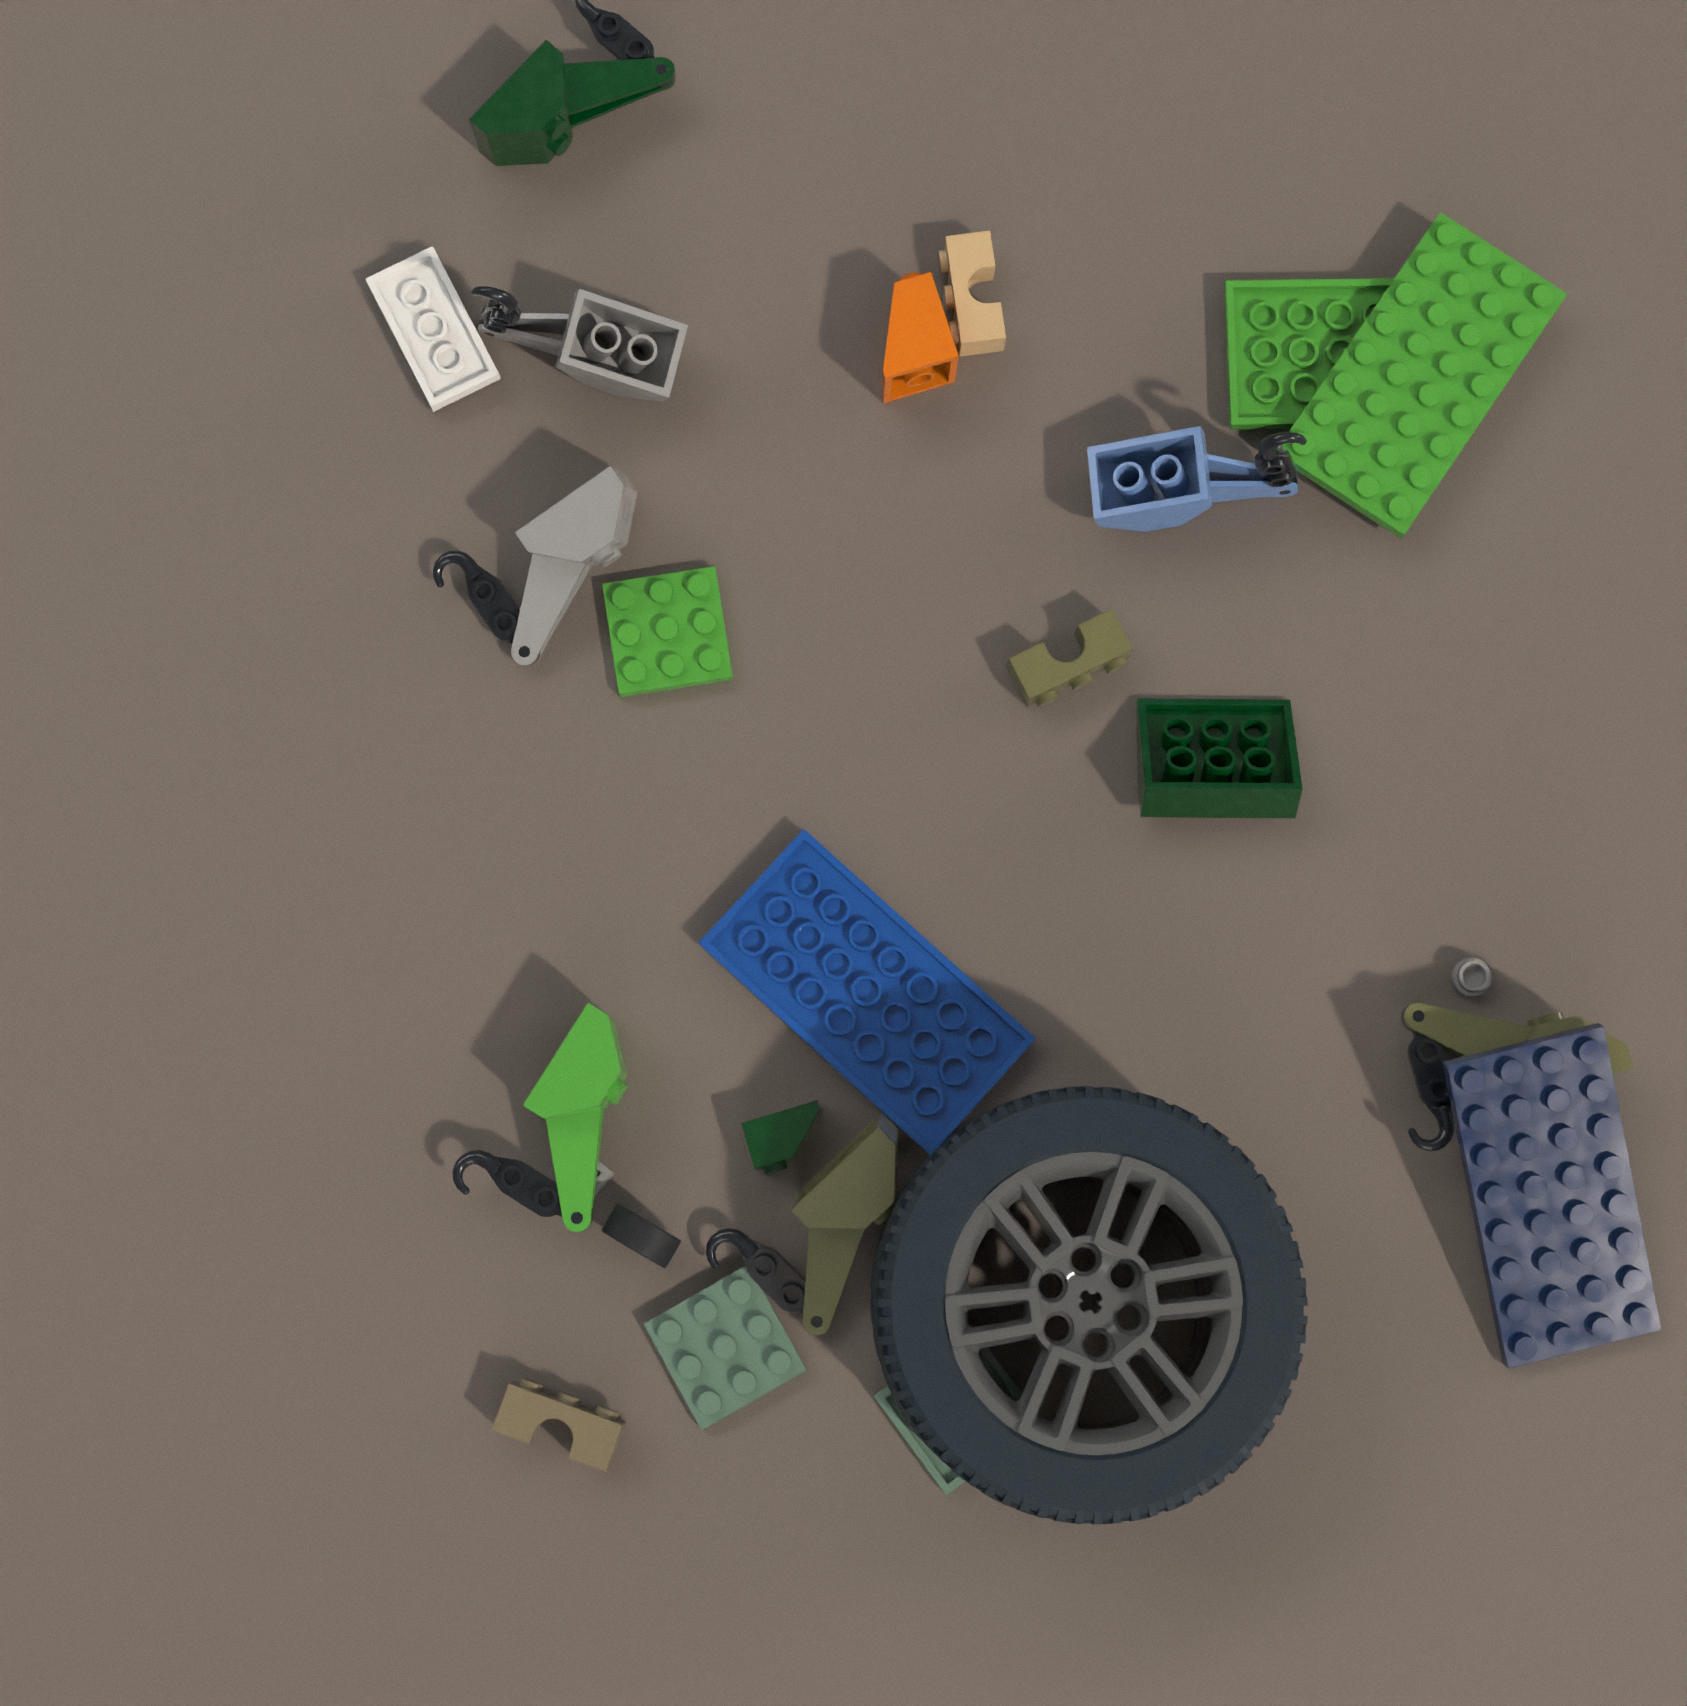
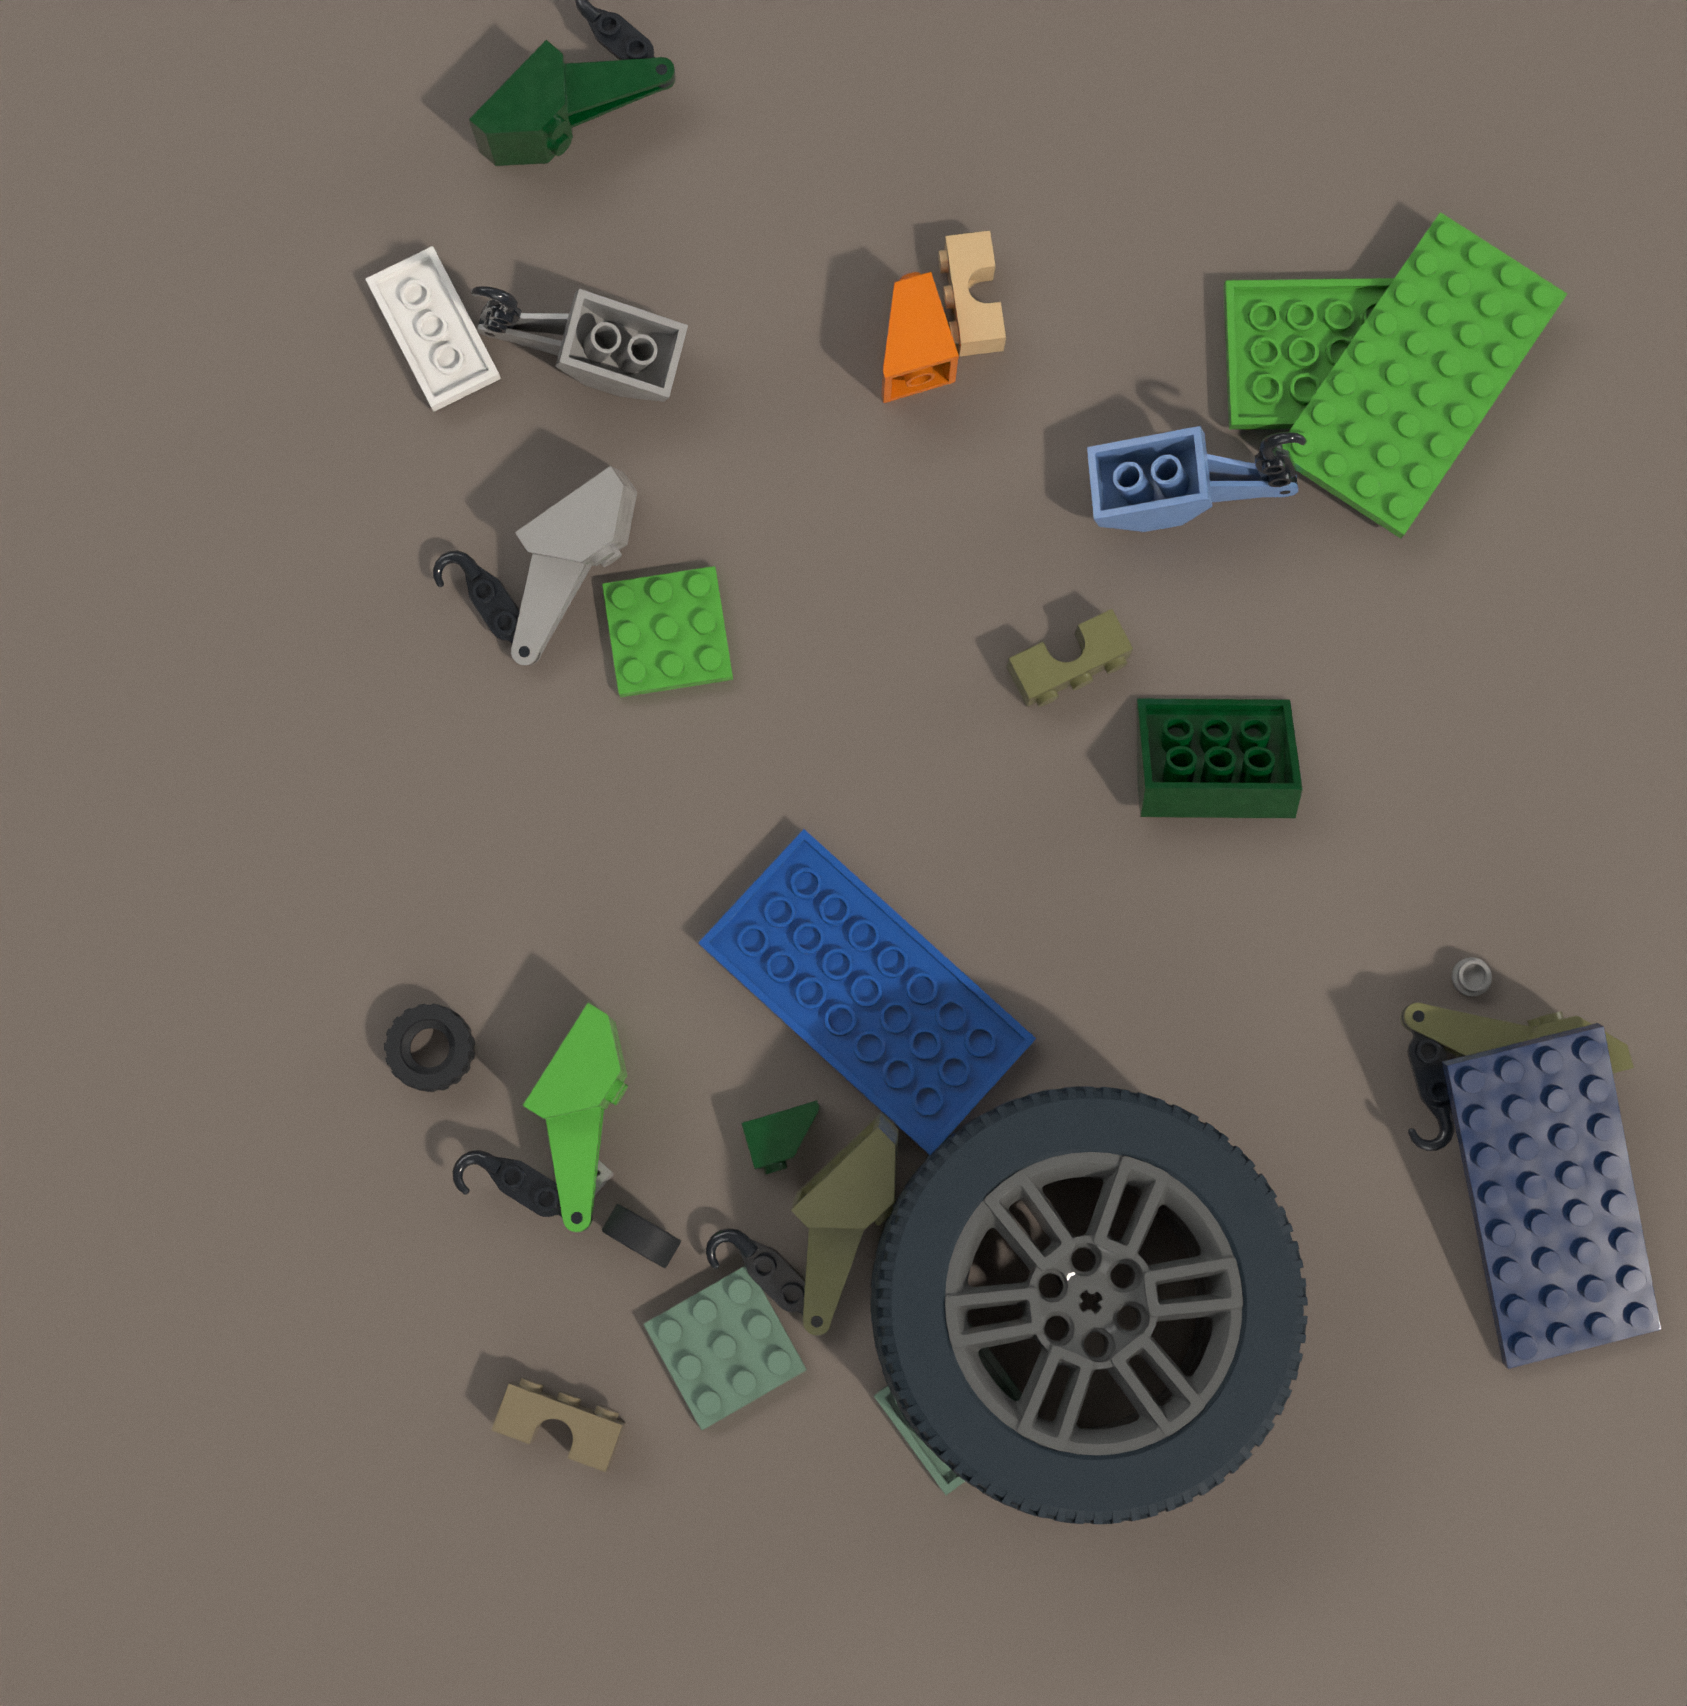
none -> black tyre [384,1003,475,1092]

